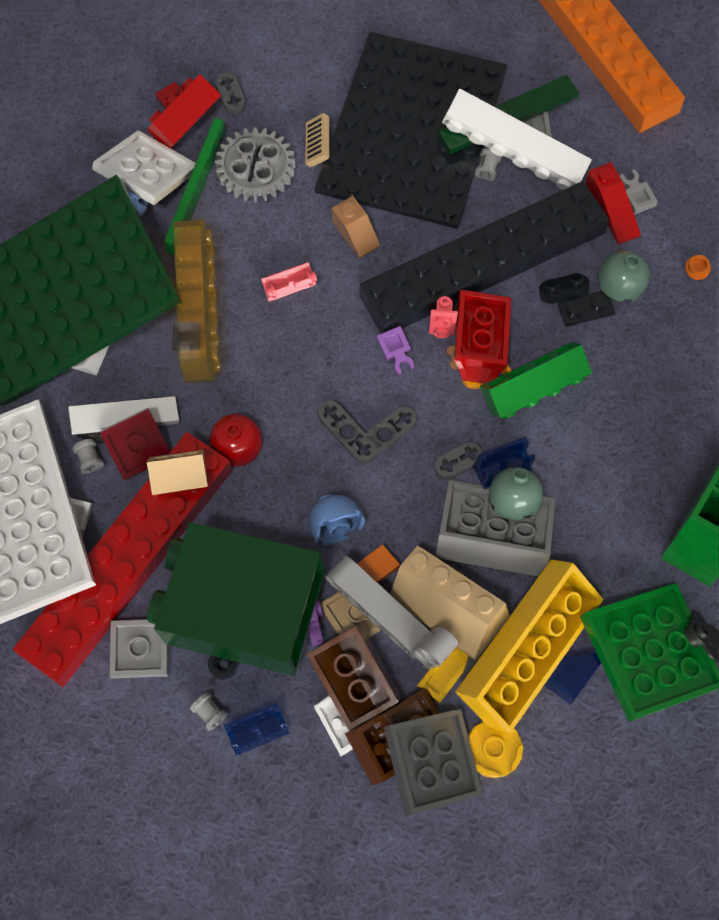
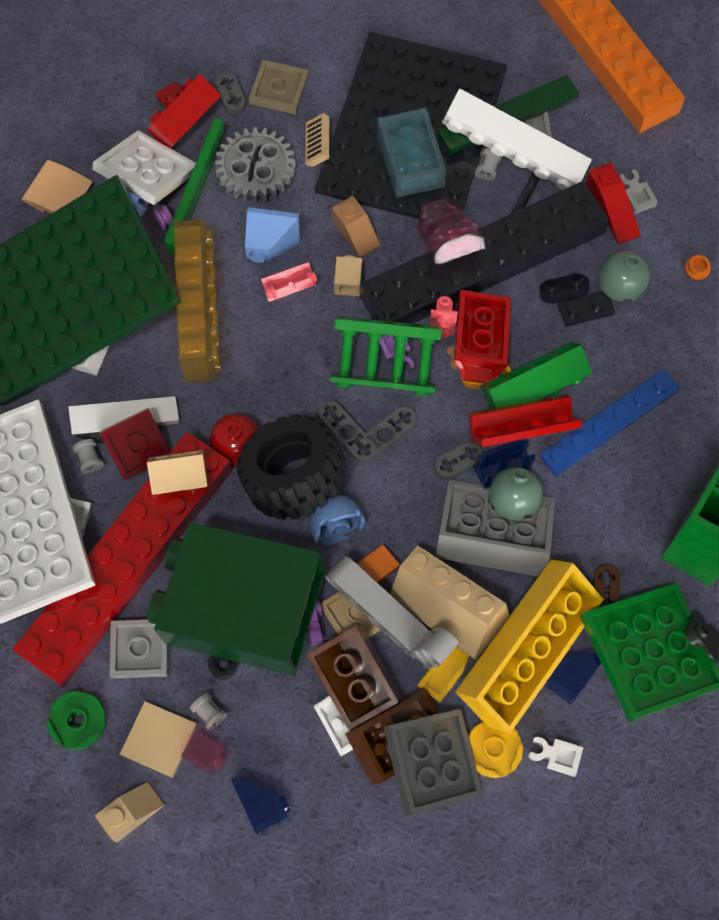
clear smoke plate [172,322,201,351] -> none
clear blue hinge [224,702,290,756] -> none
none -> light nougat slope [22,160,93,214]
none -> green plate [47,691,106,750]
none -> tan slope [95,782,165,843]
none -> tan tile [120,701,197,778]
none -> medium lavender bush [153,205,173,231]
none -> clear pink bracket [181,731,228,775]
none -> clear blue slope [231,777,291,836]
none -> black tyre [237,414,347,520]
none -> medium blue slope [245,207,301,263]
none -> dark tan plate [249,60,309,115]
none -> green fence [330,316,442,396]
none -> tan brick [334,255,362,296]
none -> clear light blue brick [377,108,446,198]
none -> clear pink slope [416,198,486,265]
none -> red fence [468,395,582,447]
none -> black bar [510,172,540,214]
none -> white plate [528,737,583,777]
none -> blue plate [539,369,680,477]
none -> reddish brown beam [593,565,620,608]

